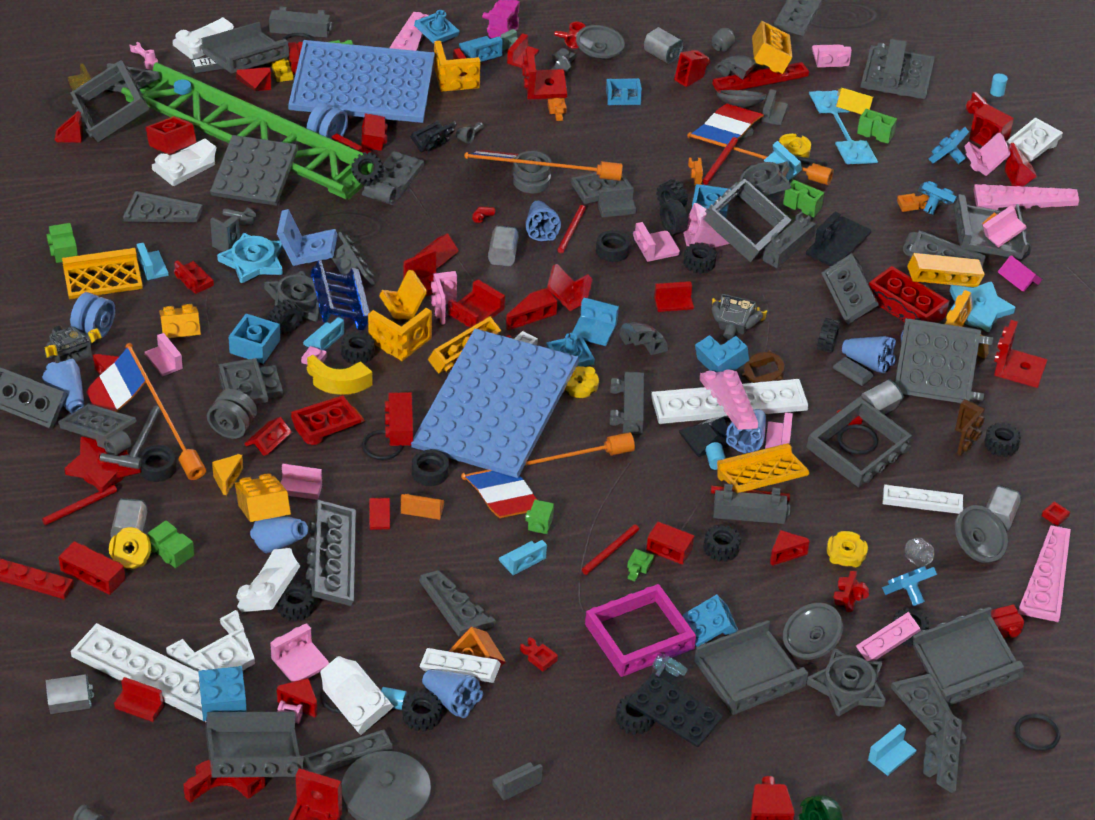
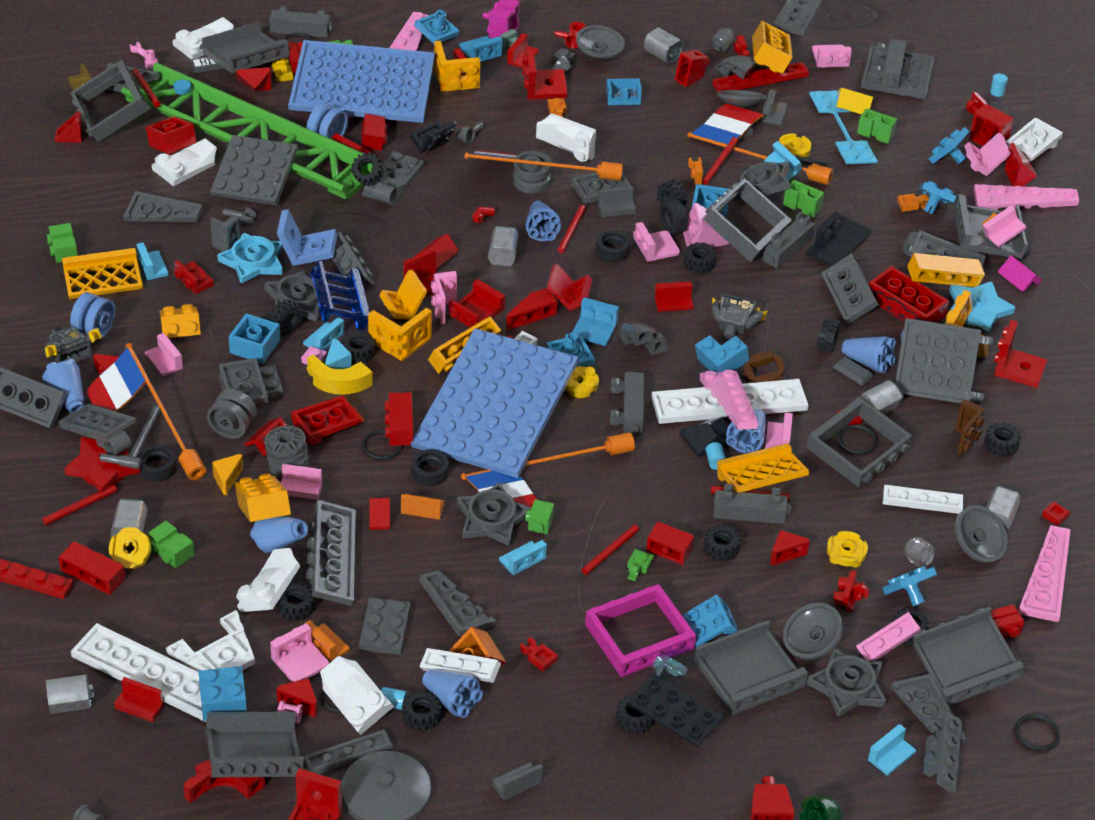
none -> red bar [132,69,161,108]
none -> dark grey wheel [264,426,309,478]
none -> orange panel [303,620,350,663]
none -> medium azure slope [325,338,351,369]
none -> dark grey plate [359,597,410,655]
none -> dark grey plate [457,483,531,546]
none -> white slope [536,113,596,162]
none -> red plate [734,35,750,56]

